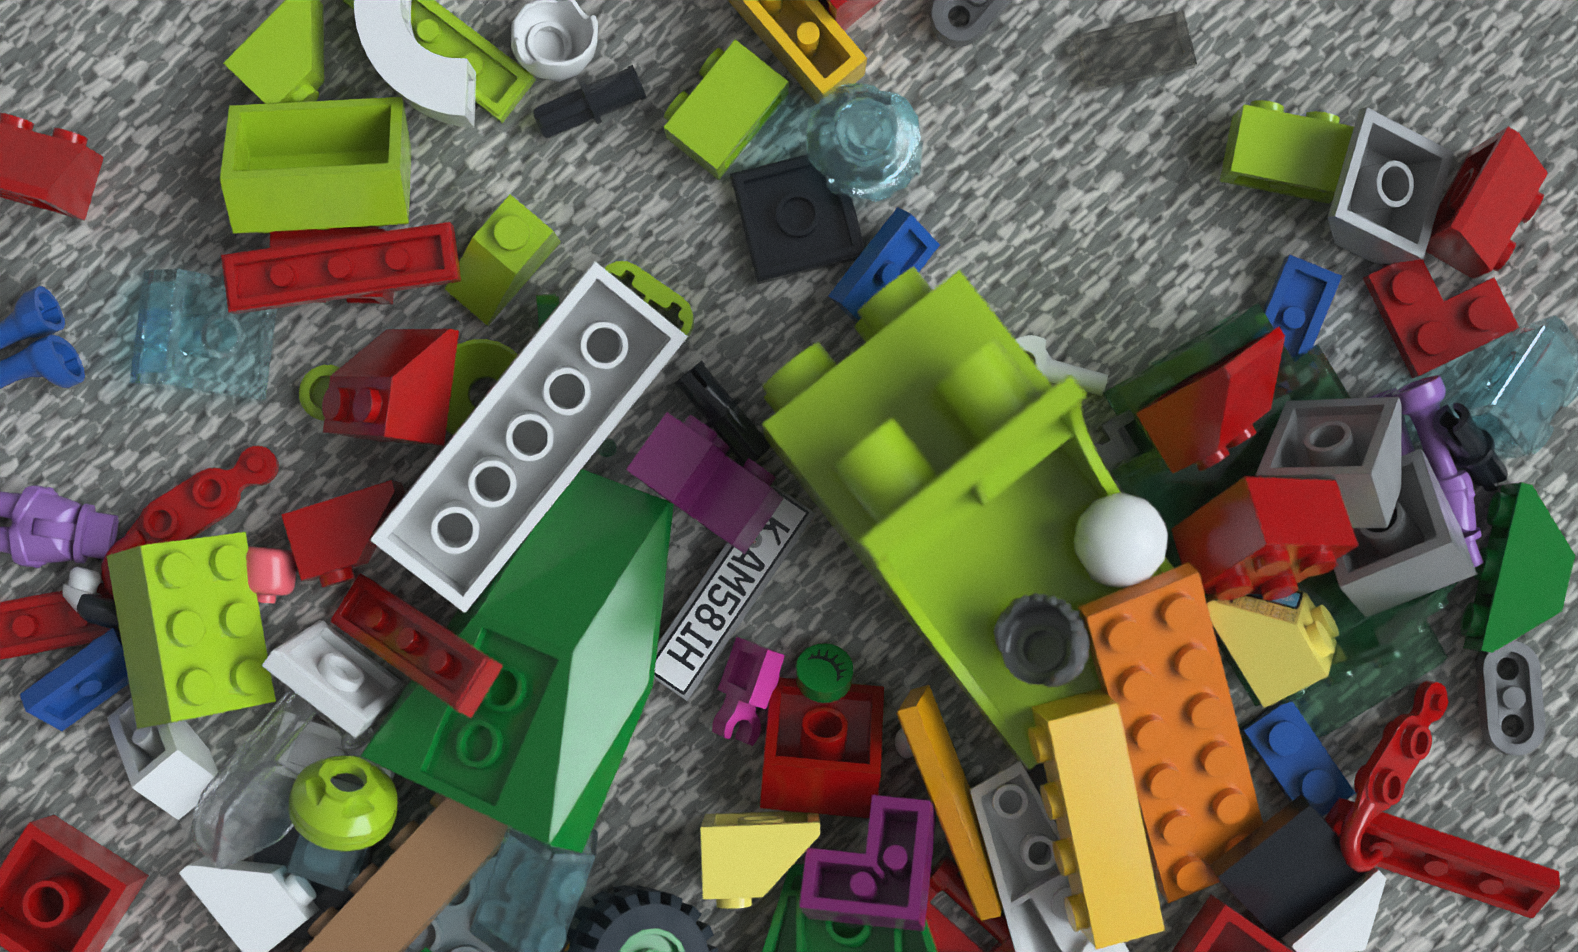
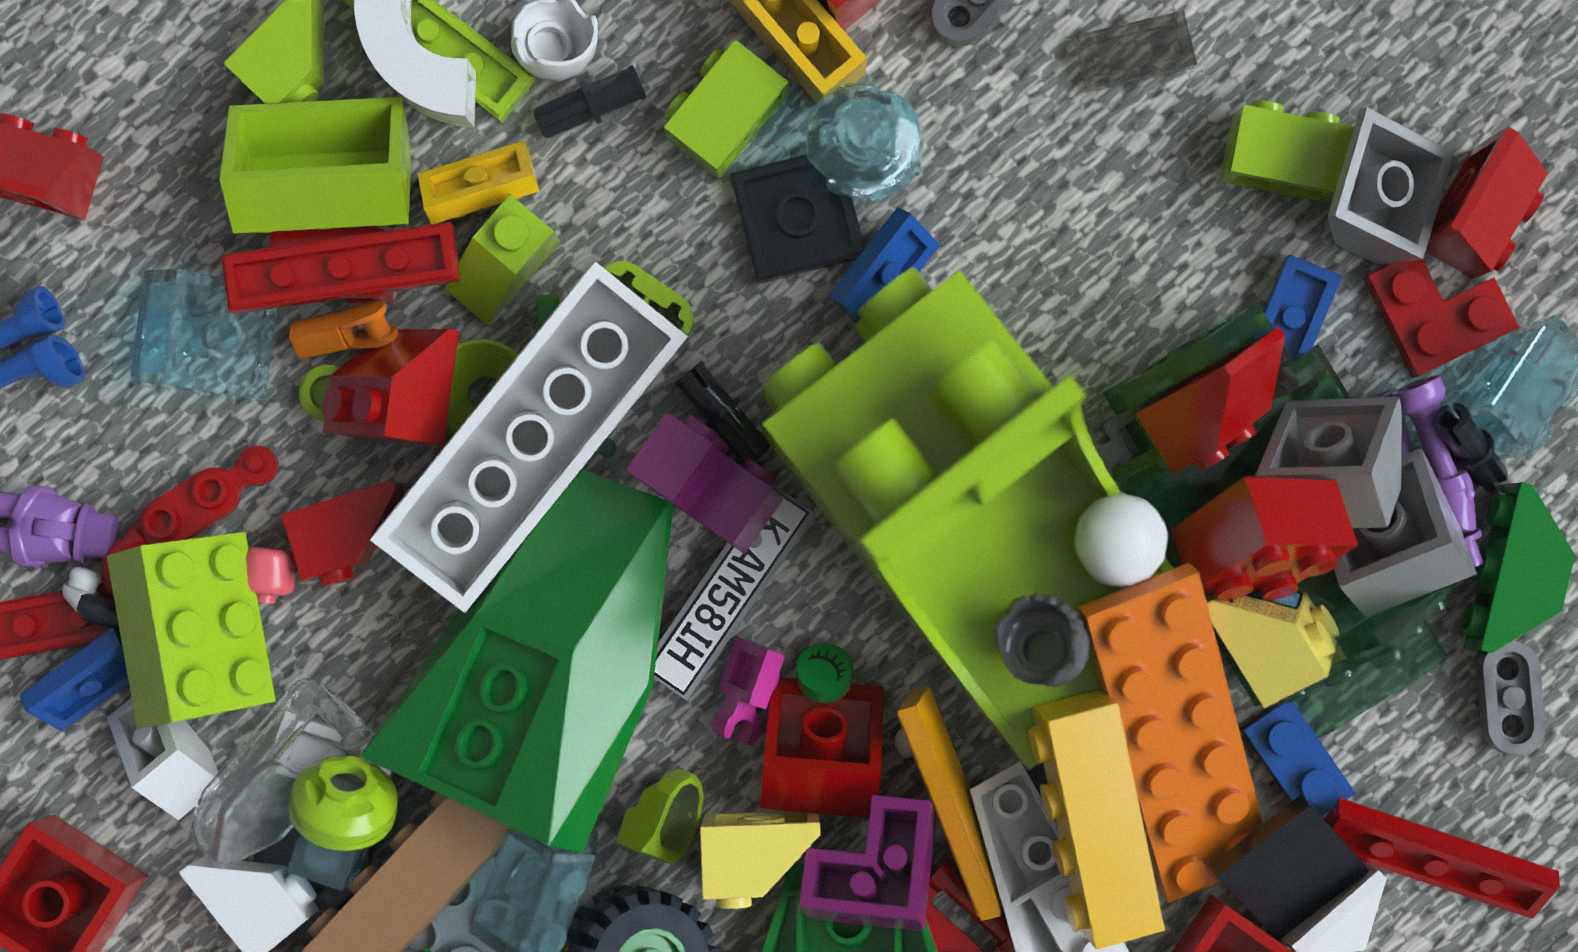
white tile [262,620,407,738] -> none
red tile [330,573,503,718] -> none
white bar [1015,335,1108,396] -> none
red piece [1340,680,1448,872] -> none
none -> orange bar [289,299,399,359]
none -> yellow plate [418,140,539,225]
none -> lime rock [616,769,704,865]

